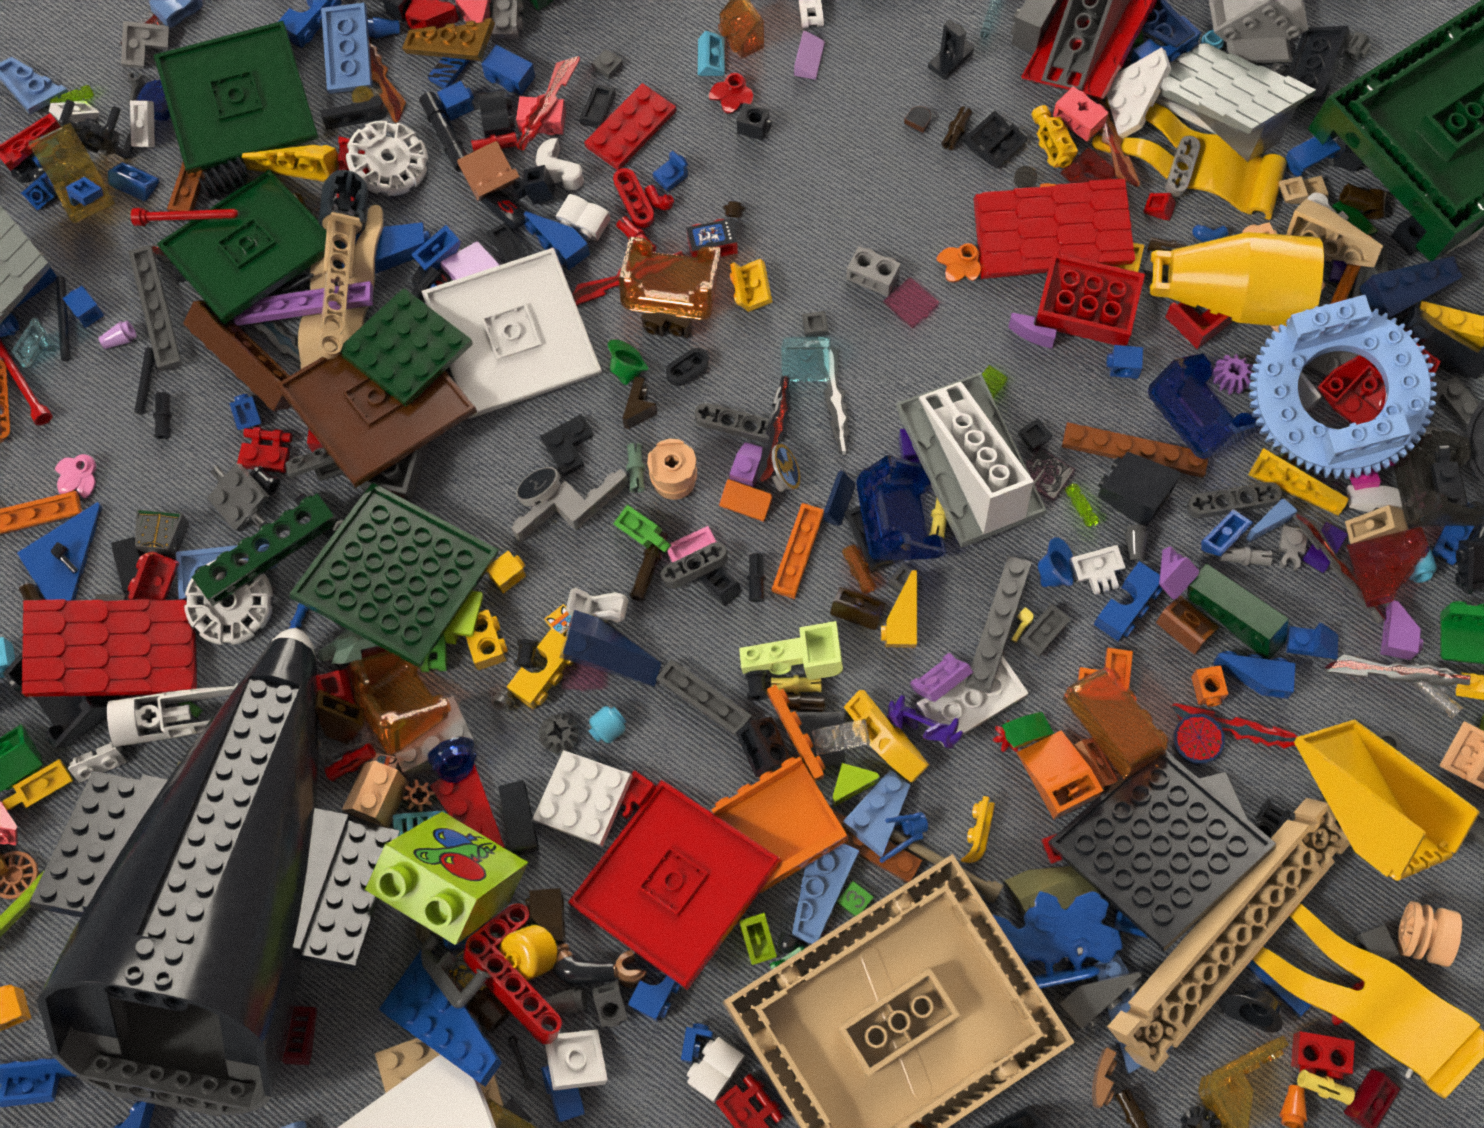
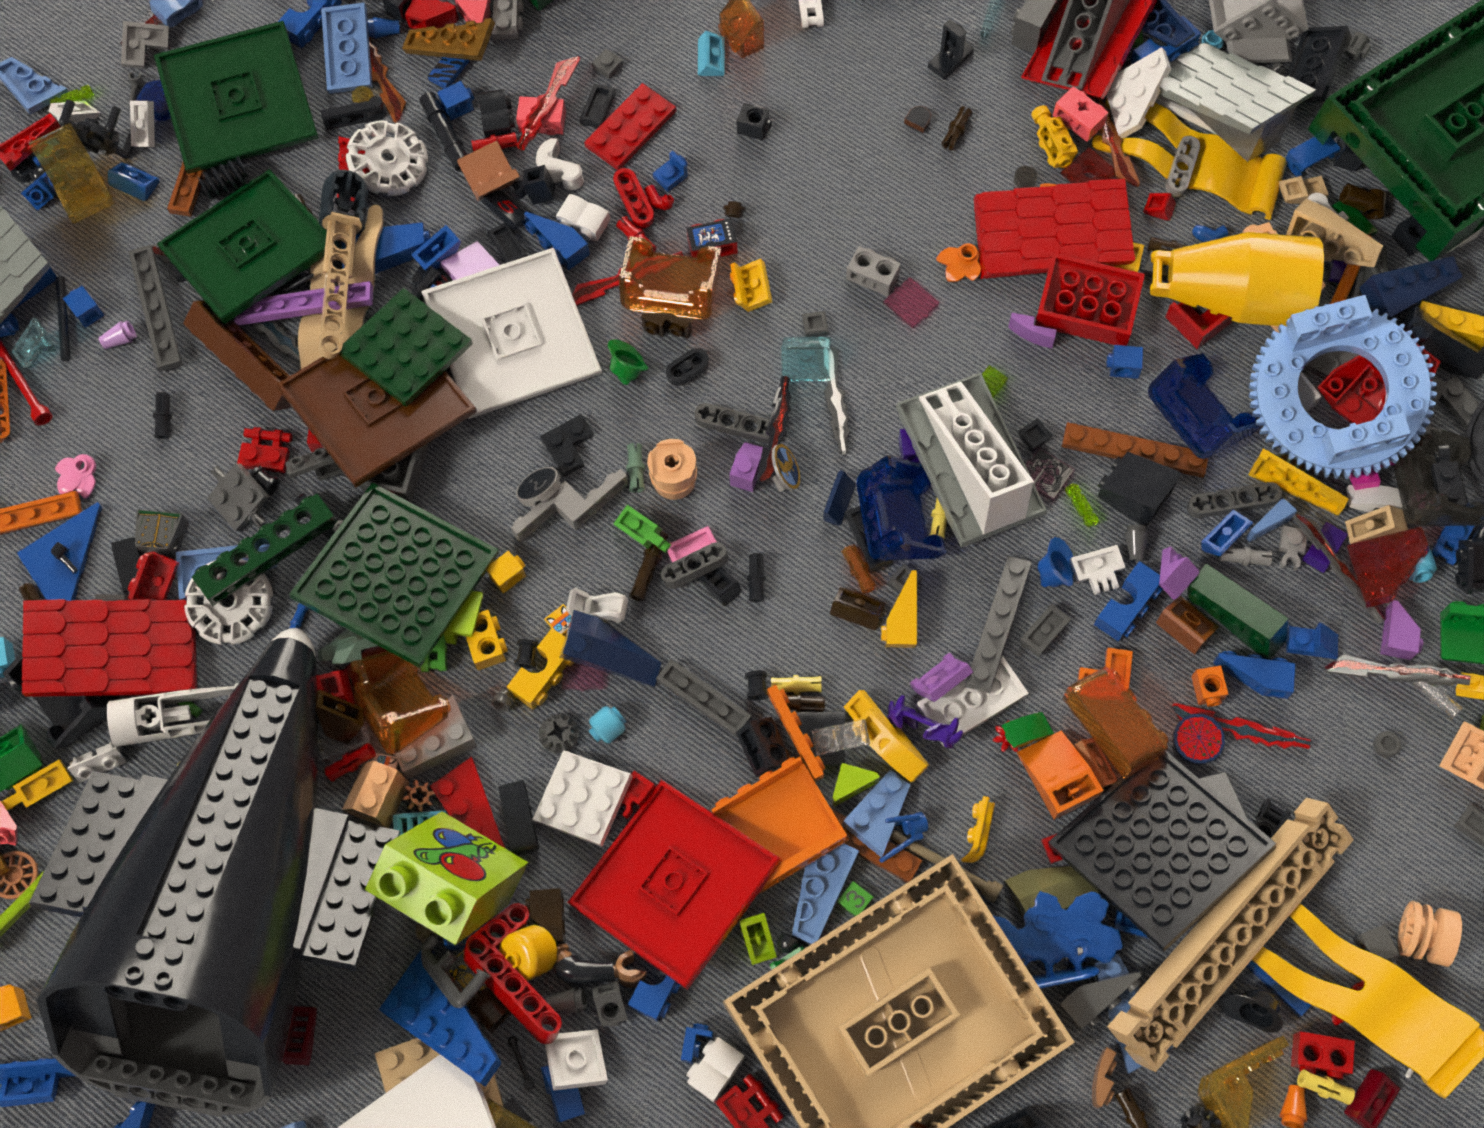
blue bracket [66,177,104,206] -> none
red piece [130,208,238,226] -> none
black bar [134,347,154,415] -> none
blue bracket [229,393,262,430] -> none
yellow wedge [242,145,339,182] -> none
clear blue hat [427,736,477,783] -> none
blue brick [481,45,536,96] -> none
dark brown slope [622,376,658,429] -> none
red plate [709,73,753,114] -> none
orange slope [719,479,773,522] -> none
yellowish green plate [739,621,843,680] -> none
orange tile [771,503,824,599] -> none
lavender slope [794,31,825,80] -> none
black slope [962,110,1028,169] -> none
light yellow hand [1011,607,1033,643] -> none
medium lavender gear [1212,354,1253,395] -> none
yellow windscreen [1294,719,1480,881] -> none

